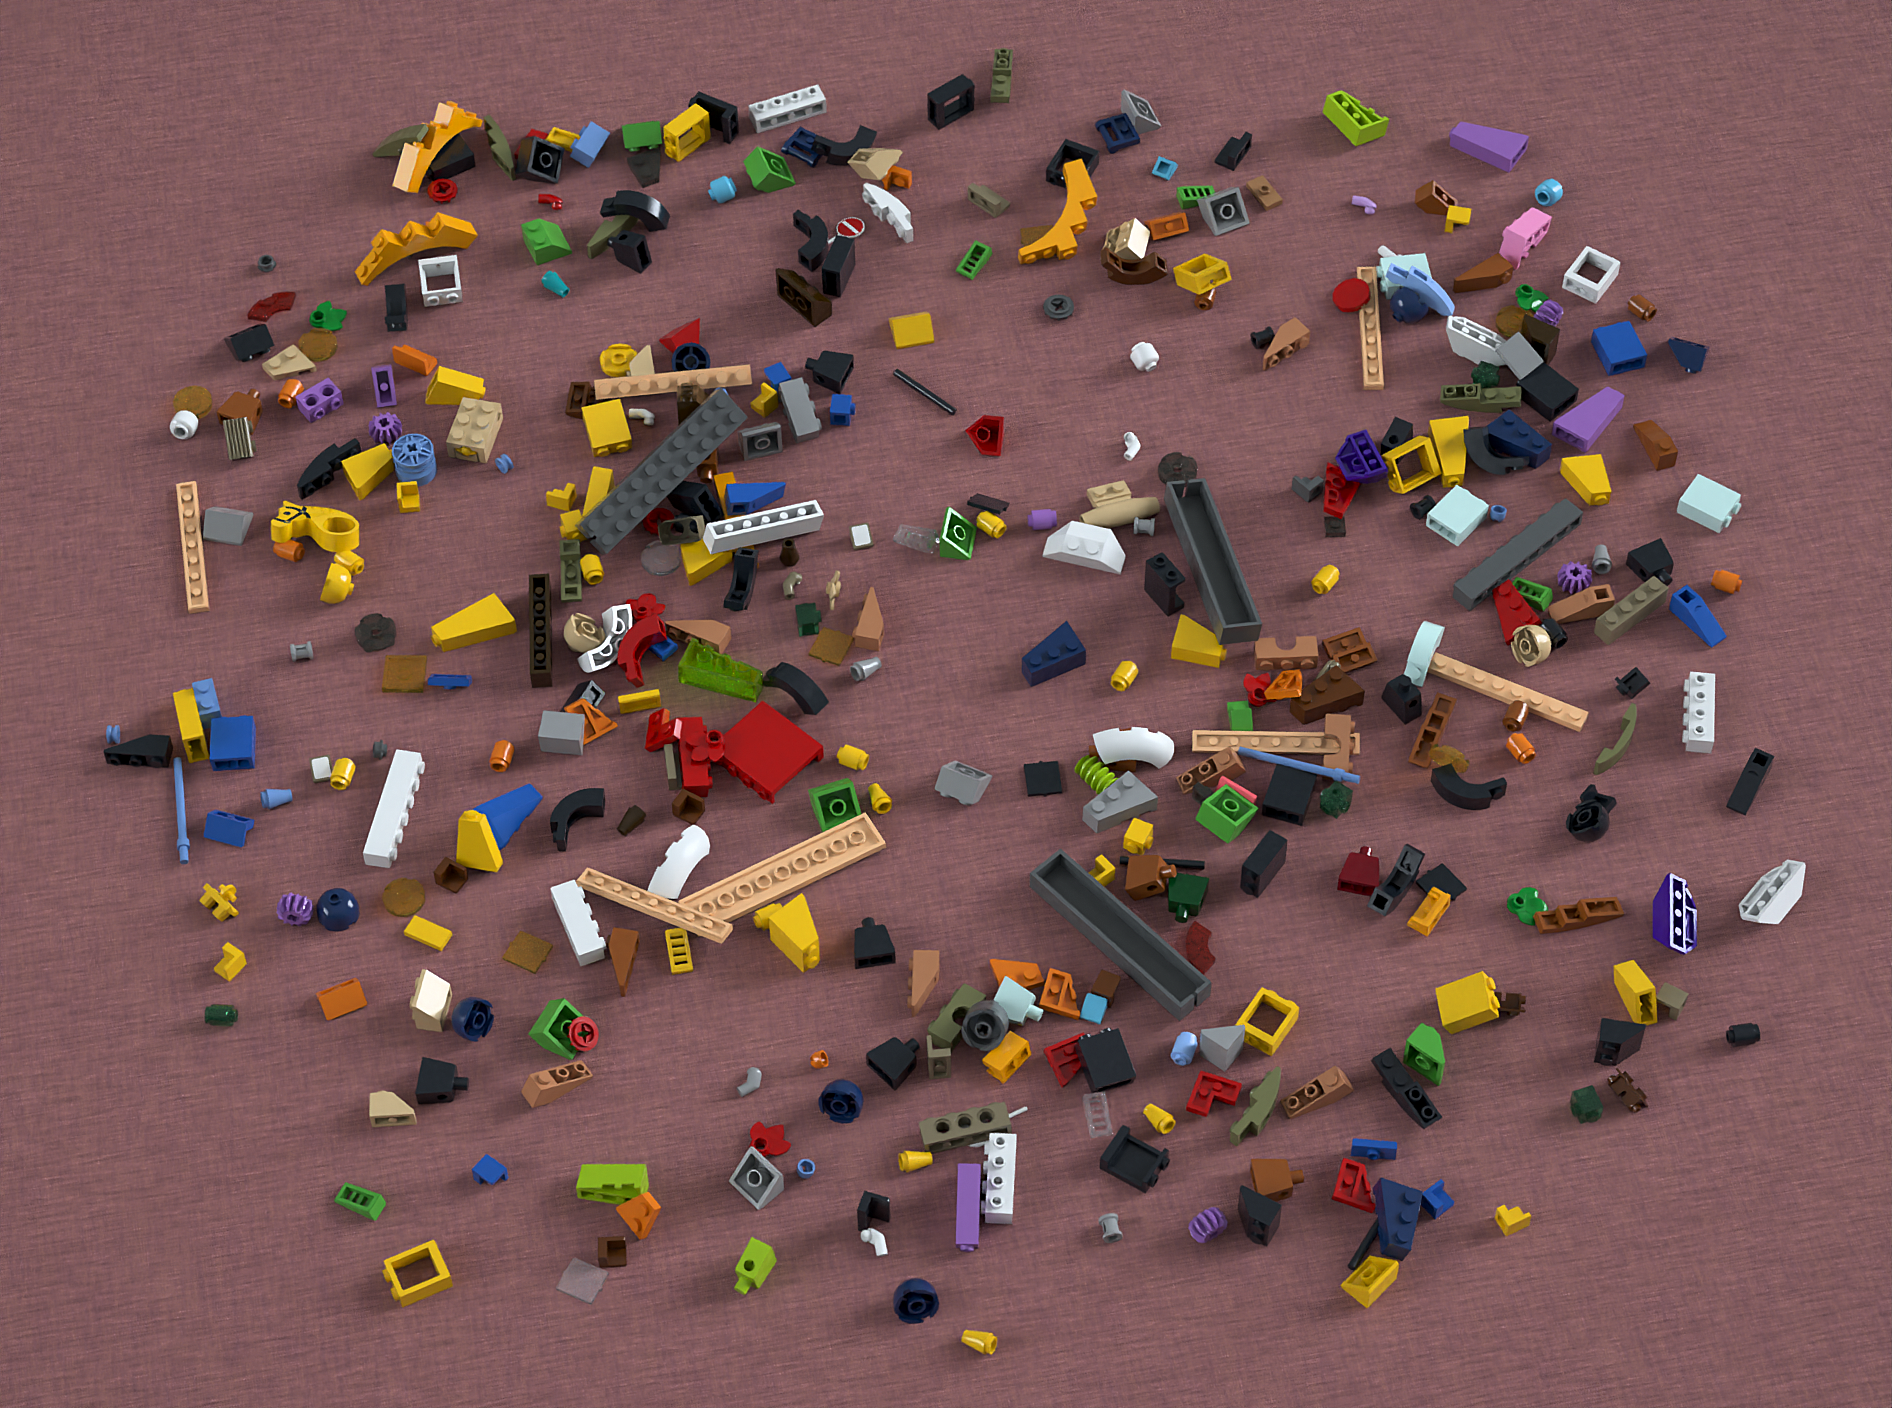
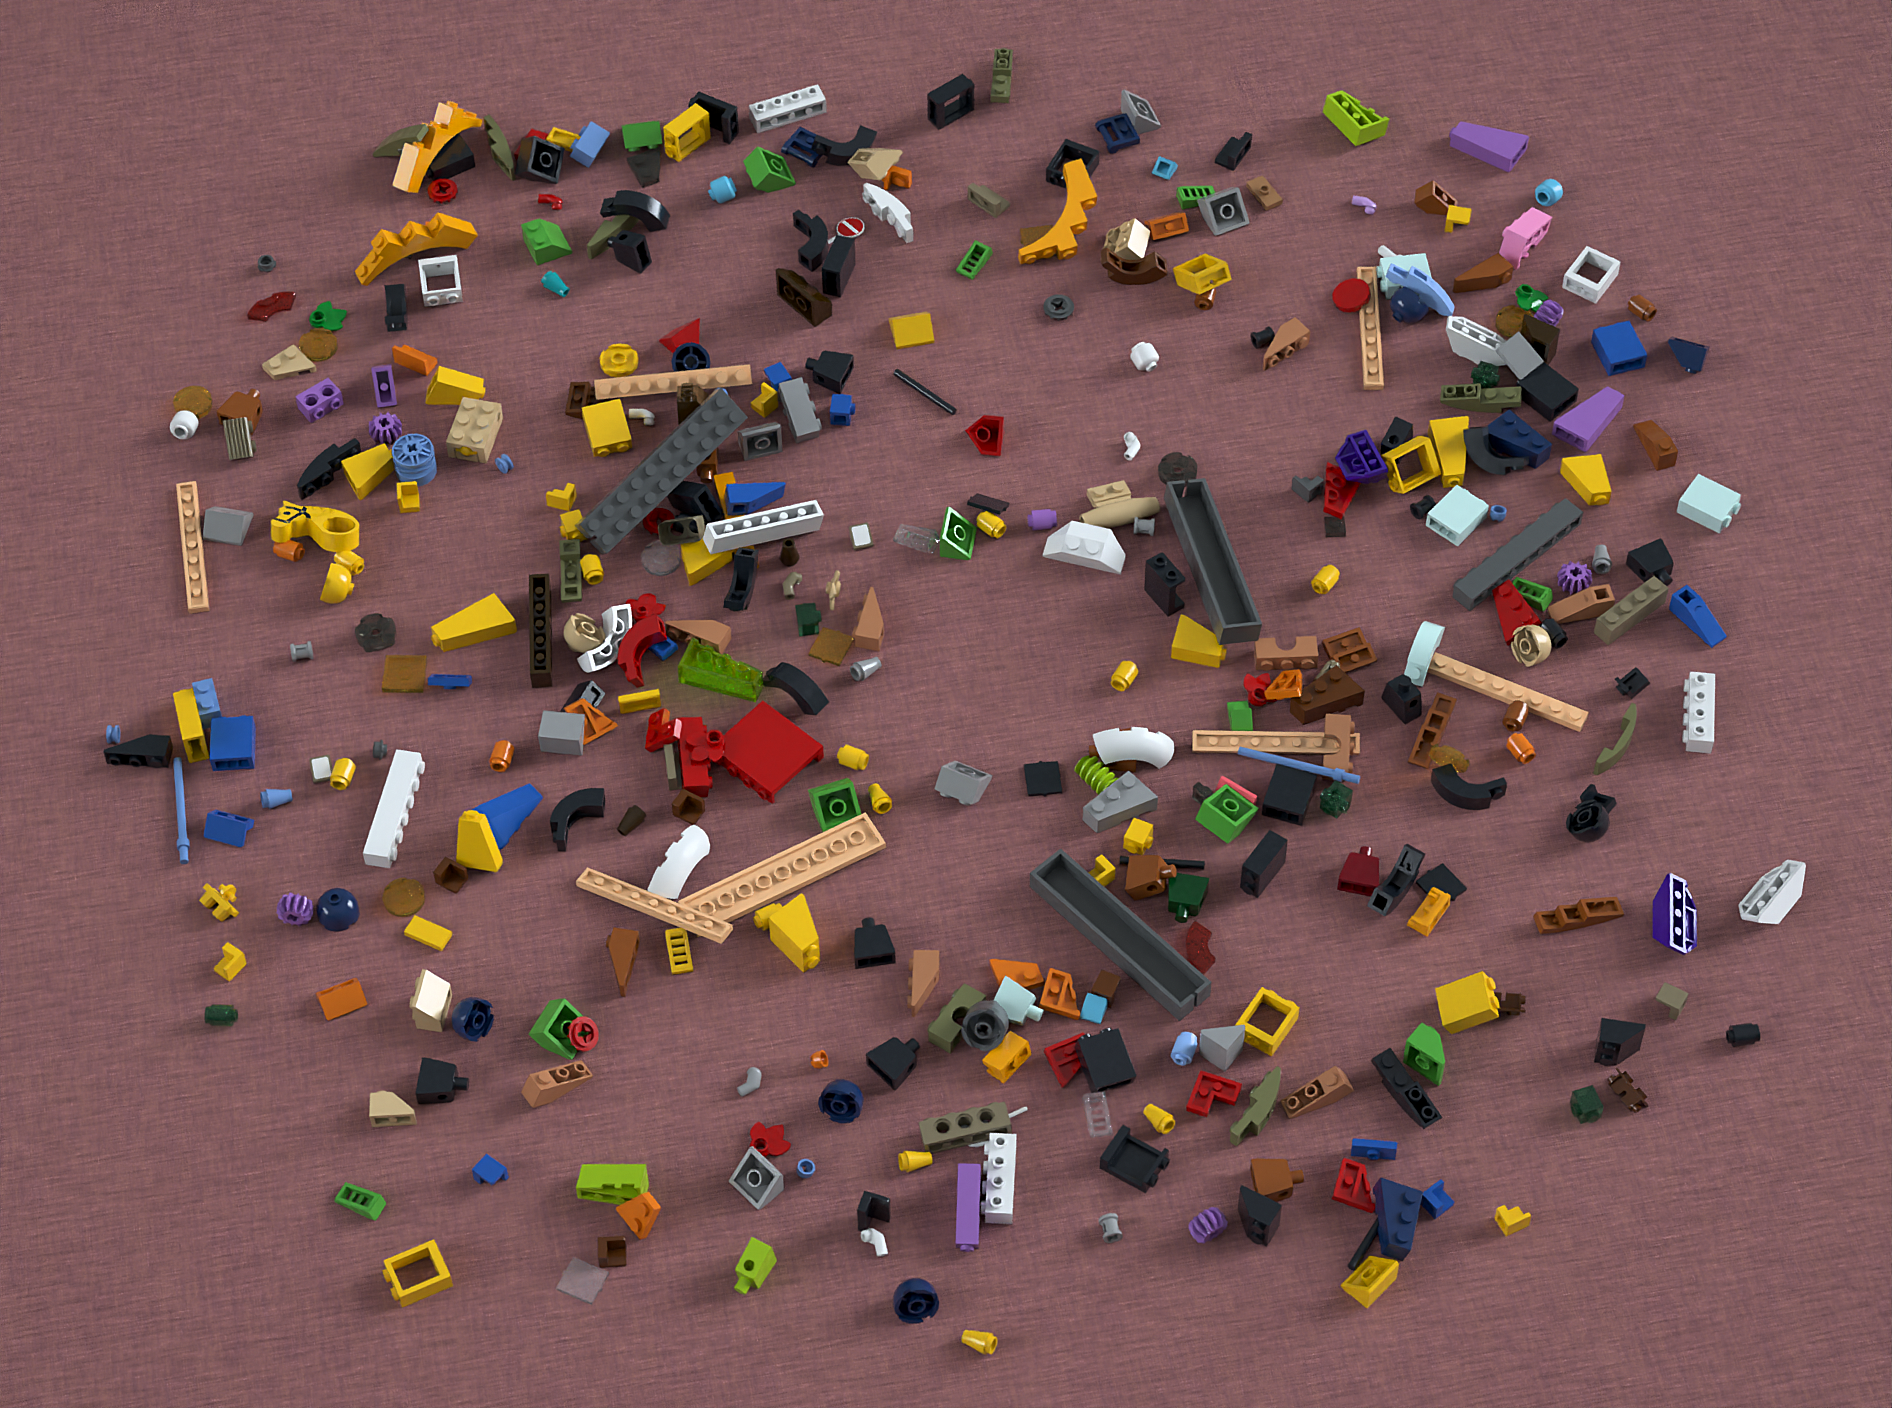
black slope [224,324,275,362] -> none
orange brick [278,379,304,408] -> none
clear yellow piece [502,930,553,974] -> none
white brick [550,879,607,967] -> none
yellow slope [582,466,615,518] -> none
tan slope [626,345,655,376] -> none
dark tan panel [927,1035,951,1080] -> none
dark blue wedge [1022,621,1086,687] -> none
nougat slope [1176,746,1246,795] -> none
green plate [1507,887,1548,926] -> none
yellow slope [1613,960,1657,1026] -> none
orange brick [1711,569,1743,595] -> none
black slope [1726,748,1775,816] -> none

